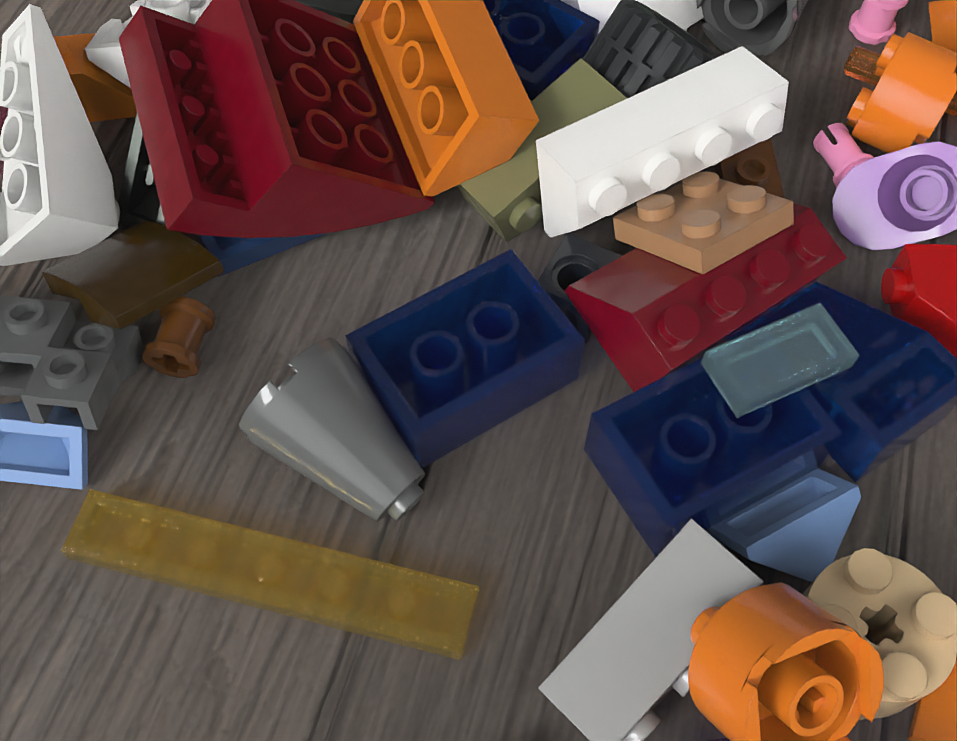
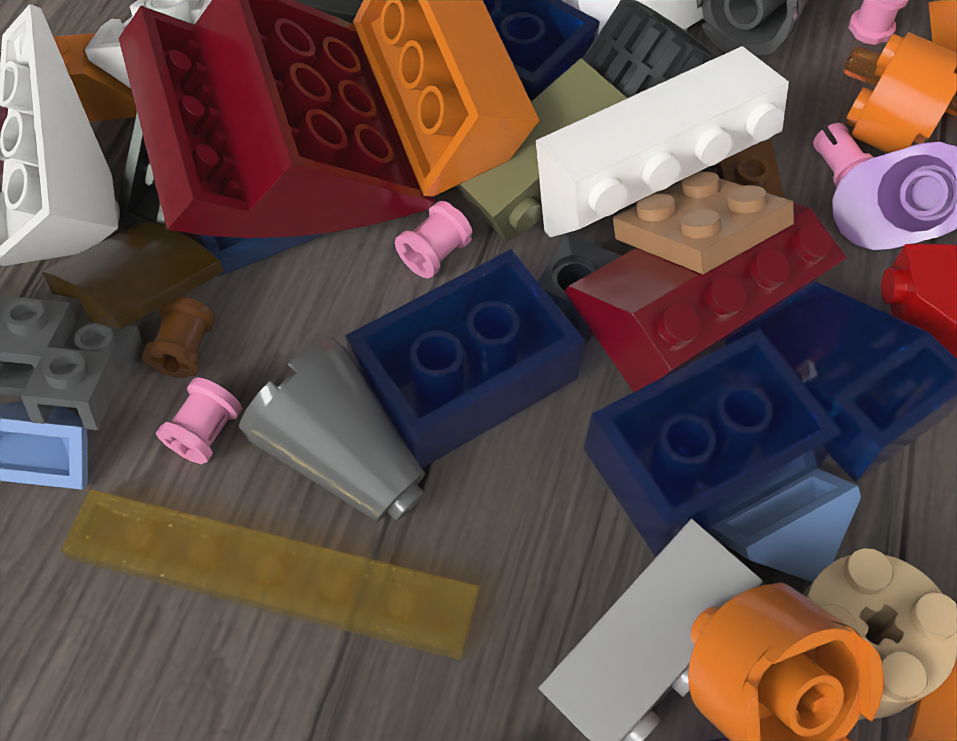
clear light blue tile [701,303,859,418] -> none
none -> bright pink bush [156,377,243,464]
none -> bright pink bush [395,201,473,279]

